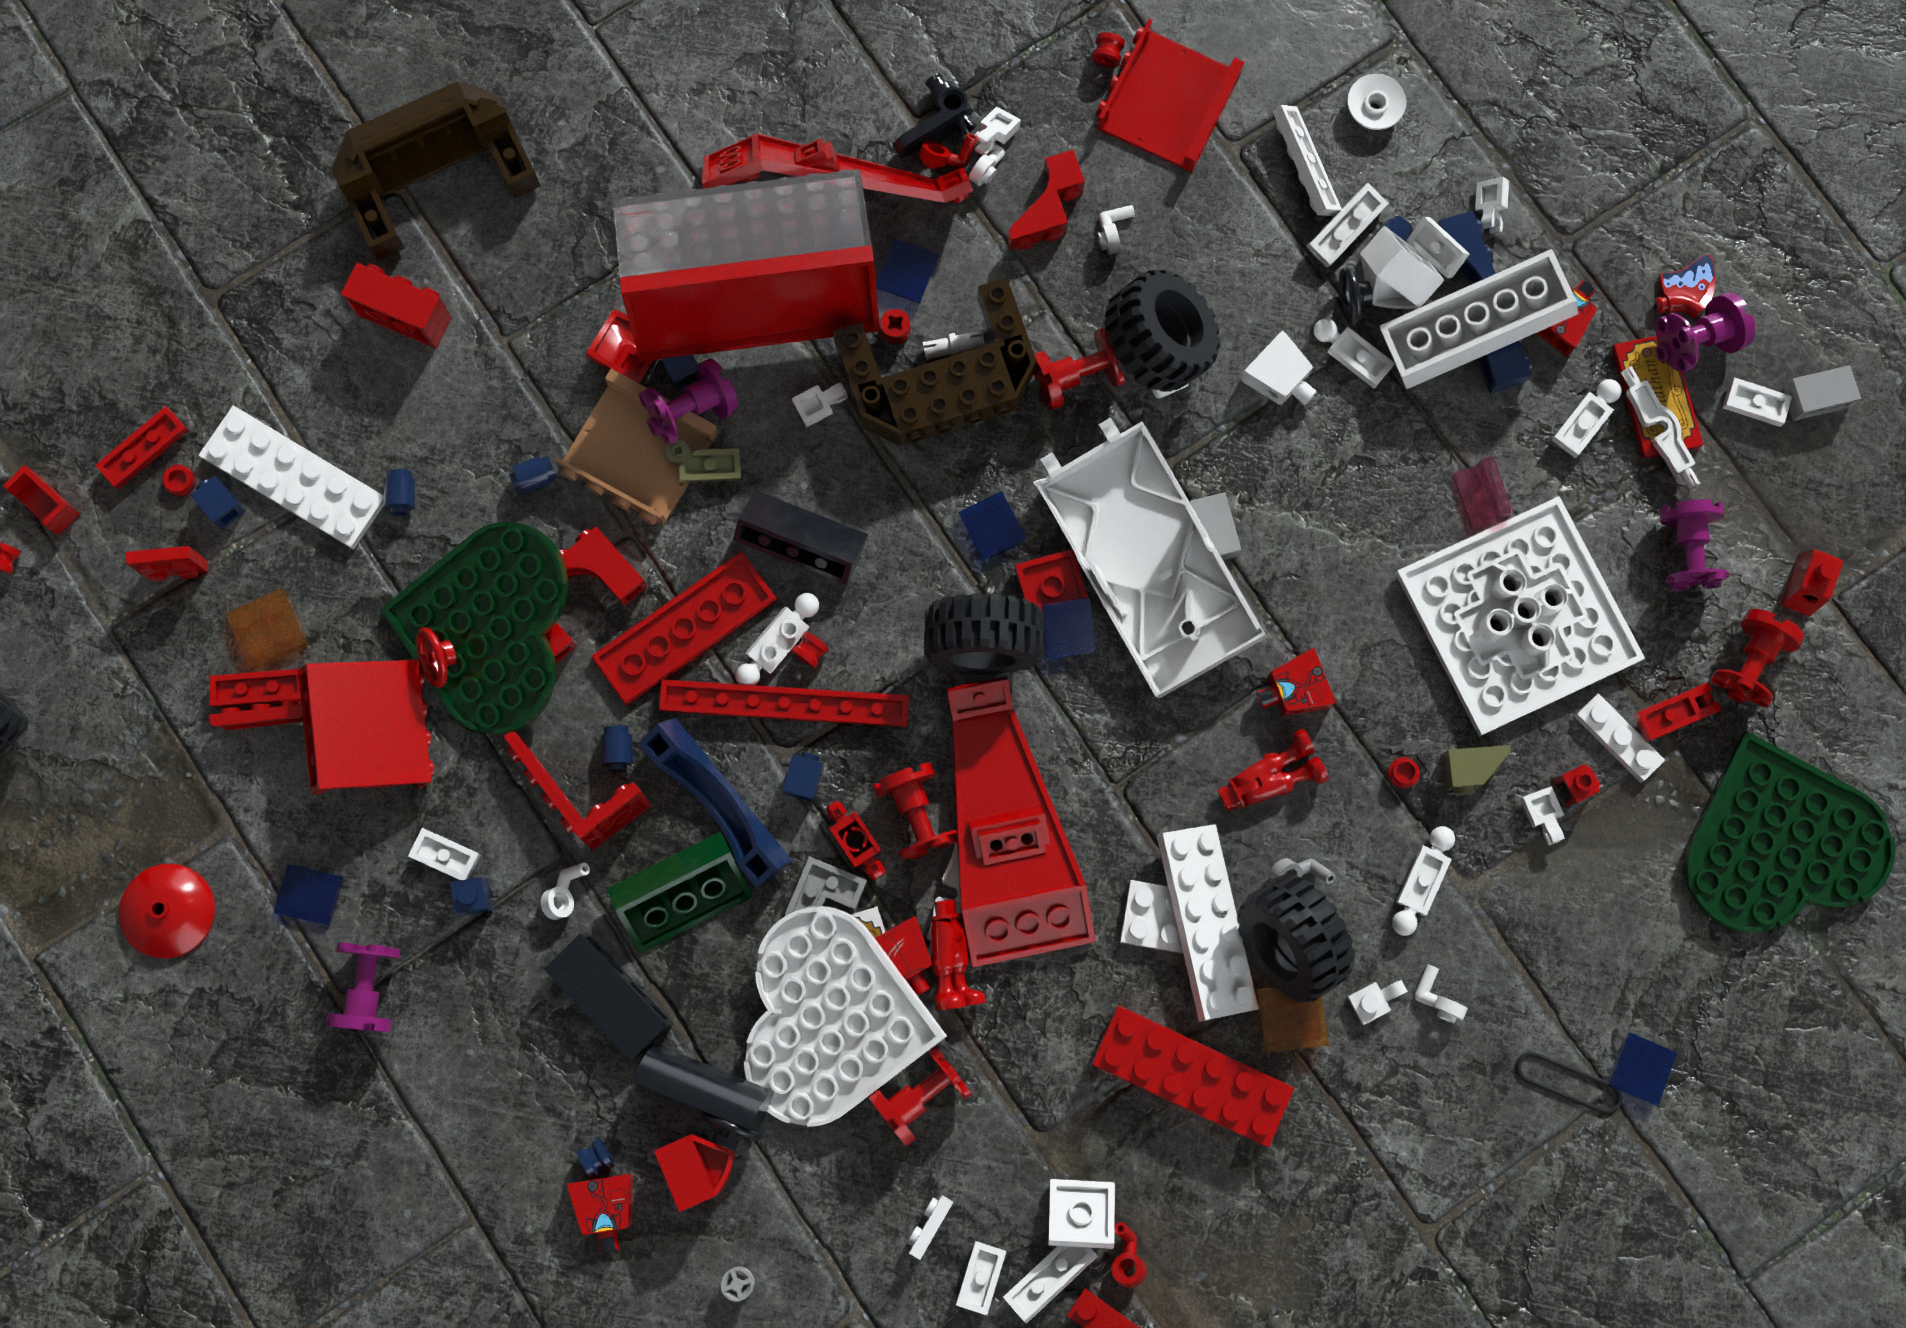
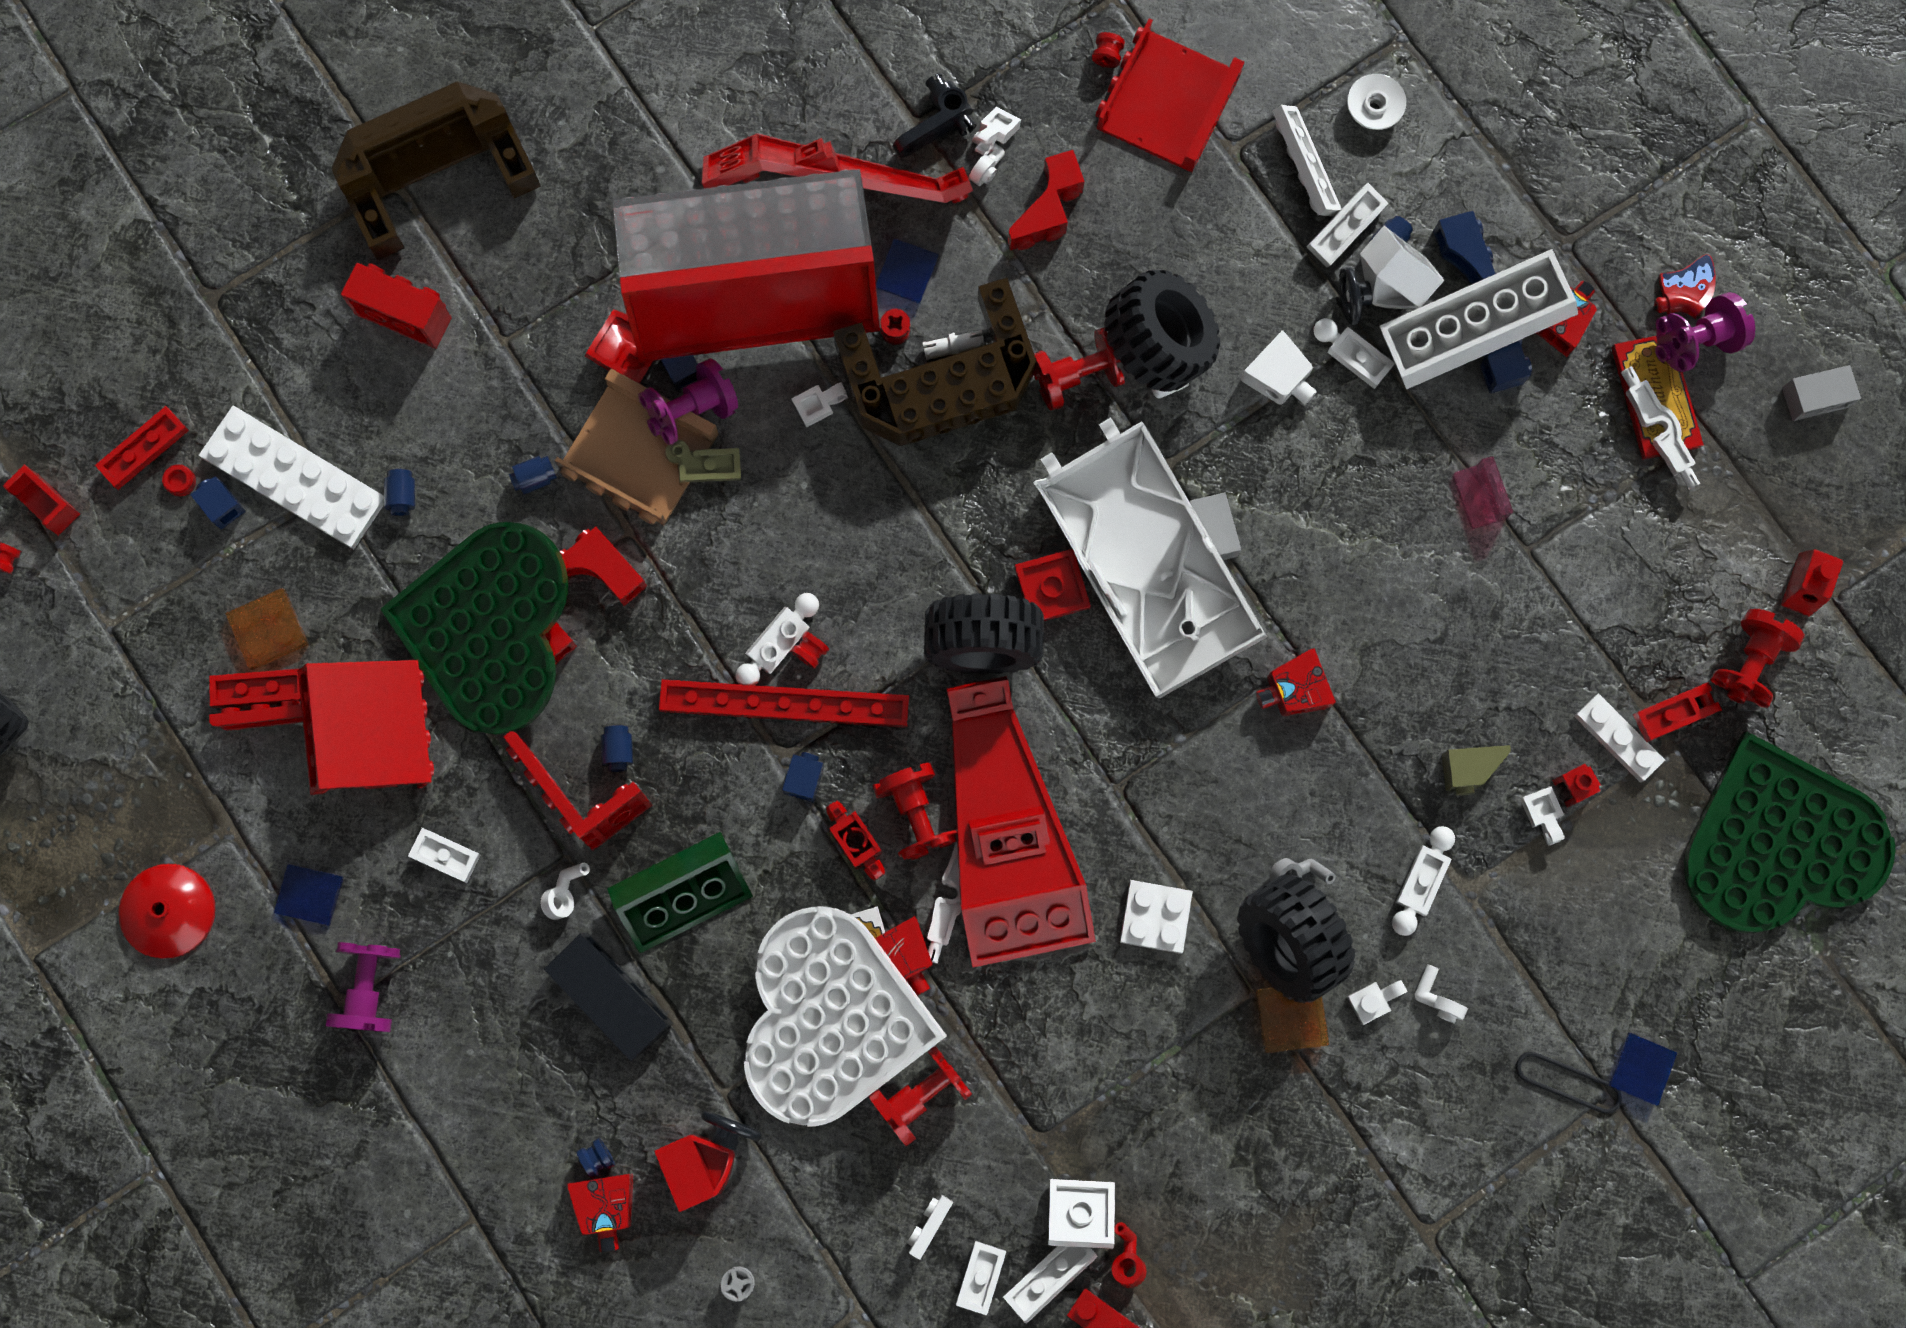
red plate [126,546,208,581] -> none
red piece [416,627,456,688] -> none
dark blue brick [450,877,493,917] -> none
red tile [590,551,778,707] -> none
black brick [632,1045,774,1130] -> none
dark blue arch [638,718,793,888] -> none
black brick [733,490,868,585] -> none
light grey plate [785,856,867,916] -> none
red plate [918,134,977,169] -> none
red piece [931,899,986,1010] -> none
clear blue piece [958,491,1027,561] -> none
clear blue piece [1041,597,1096,660] -> none
red brick [1090,1005,1294,1147] -> none
white plate [1098,205,1135,255] -> none
white plate [1157,824,1259,1022] -> none
red piece [1217,728,1329,812] -> none
red plate [1388,757,1420,789] -> none
white plate [1395,497,1645,737] -> none
white plate [1407,217,1469,278] -> none
white plate [1475,177,1509,234] -> none
white plate [1552,379,1621,458] -> none
magenta piece [1659,499,1730,591] -> none
white plate [1723,377,1792,427] -> none

